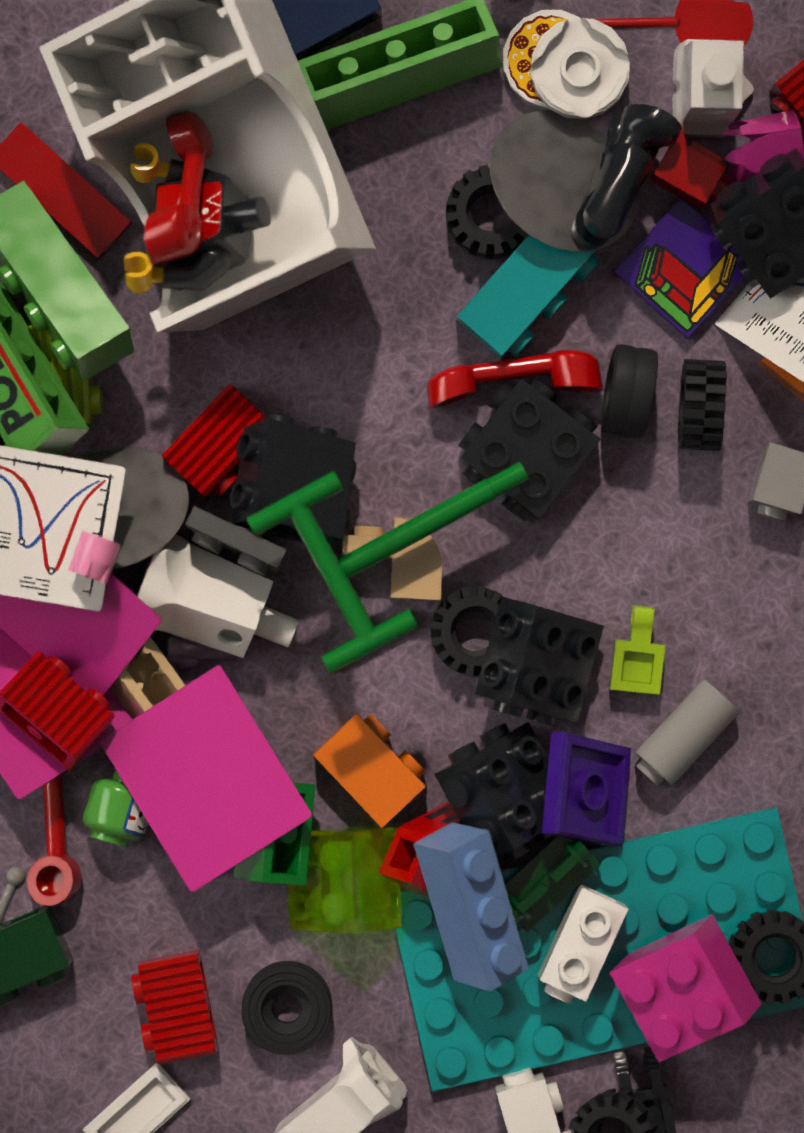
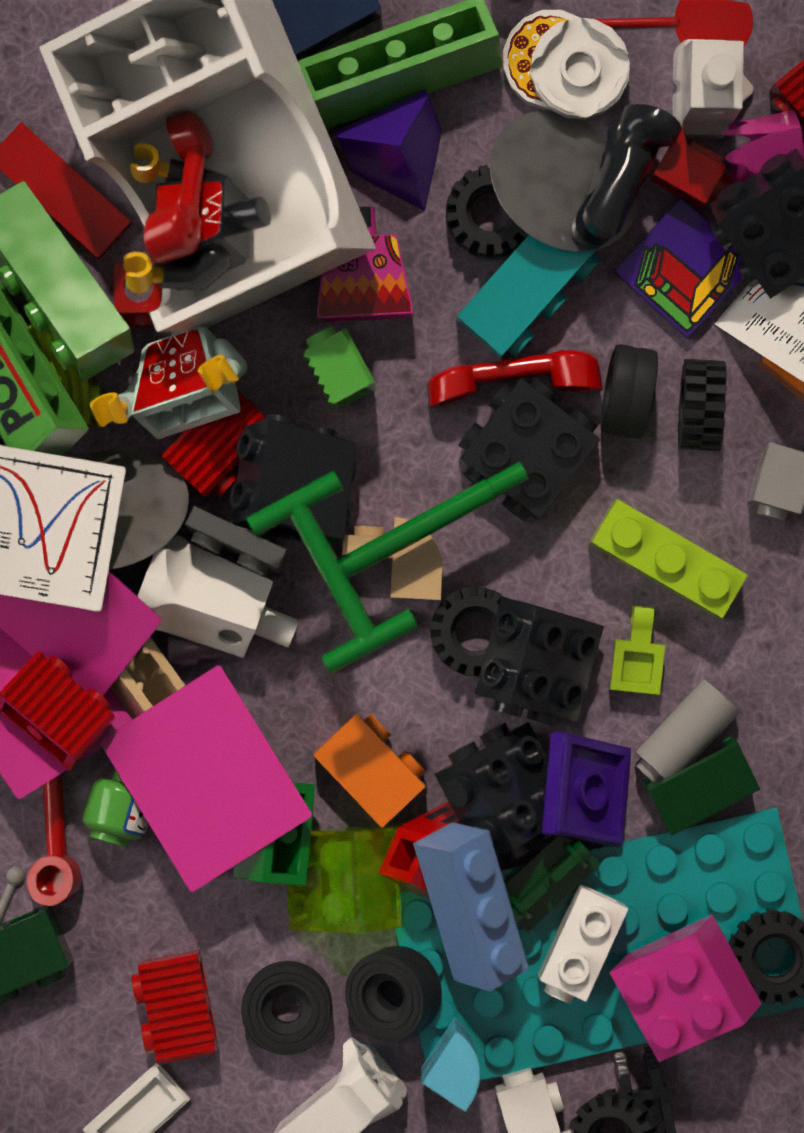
bright pink hose [68,531,121,584] -> none
none -> torso [90,326,247,439]
none -> red bracket [113,263,162,328]
none -> bright green brick [304,326,376,411]
none -> torso [317,207,413,323]
none -> dark purple slope [335,89,442,211]
none -> black tyre [345,946,442,1042]
none -> medium azure brick [421,1017,480,1112]
none -> lime brick [588,499,748,619]
none -> dark green hinge [642,736,761,836]

